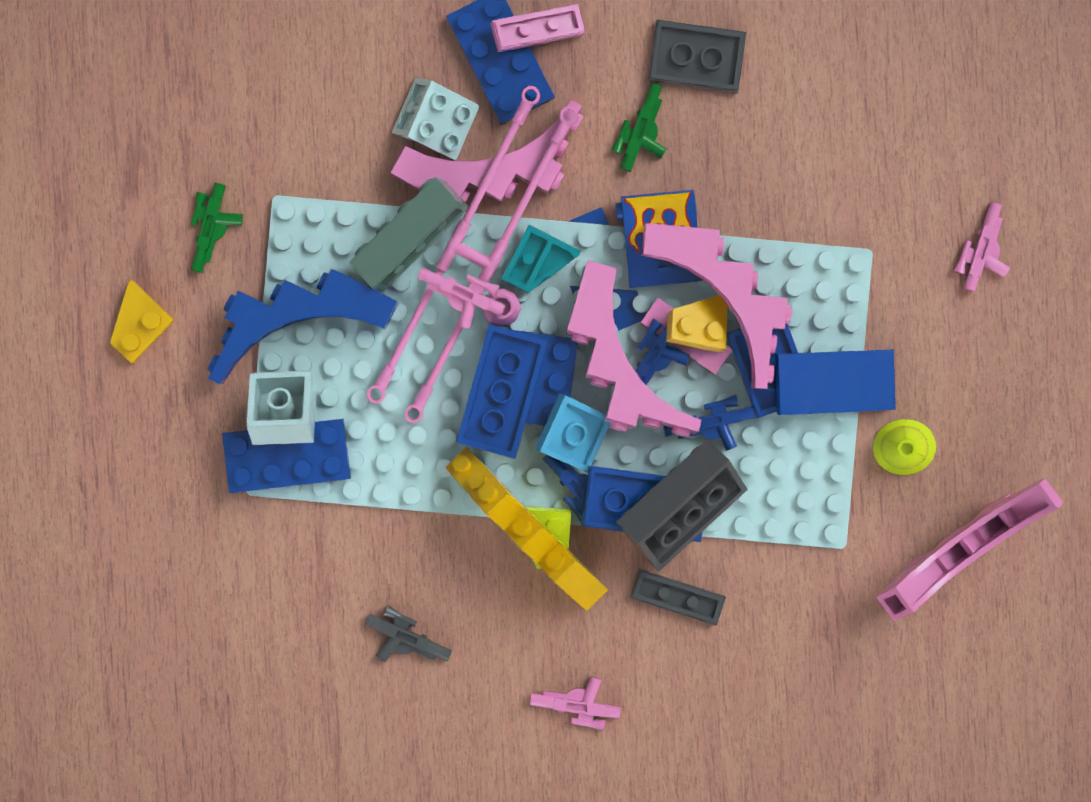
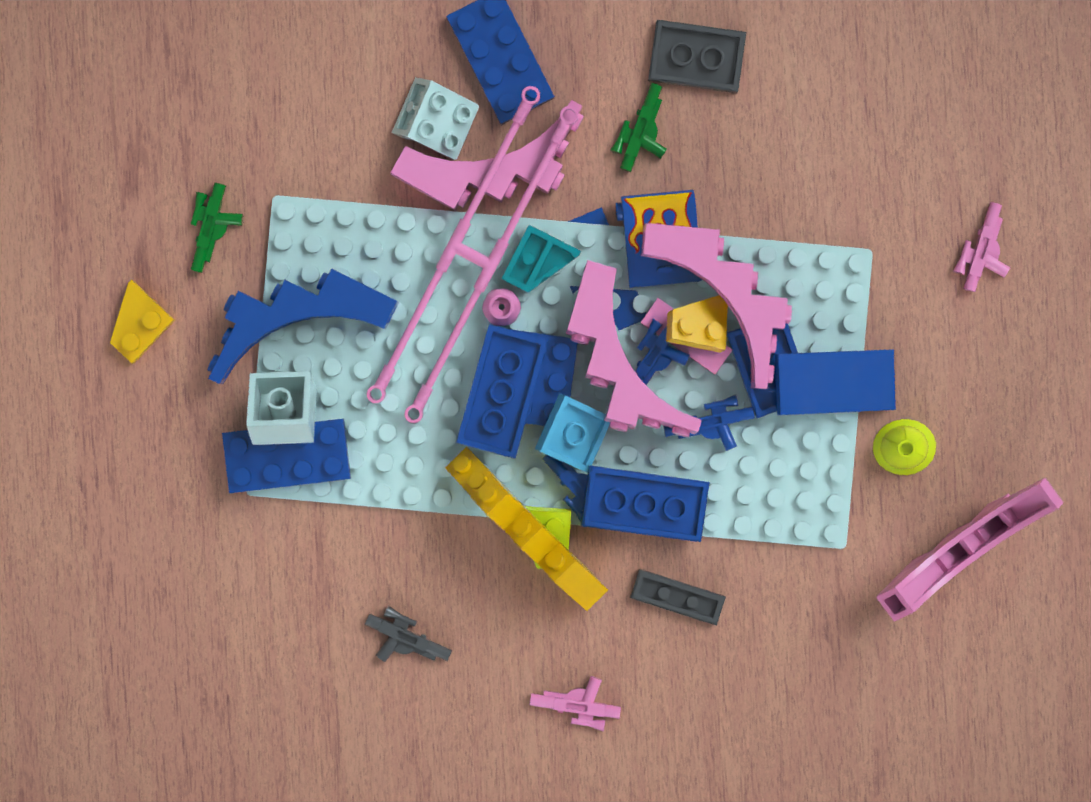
sand green brick [350,177,469,292] -> none
bright pink piece [417,267,506,329] -> none
bright pink tile [490,4,586,52] -> none
dark grey slope [616,439,748,571] -> none

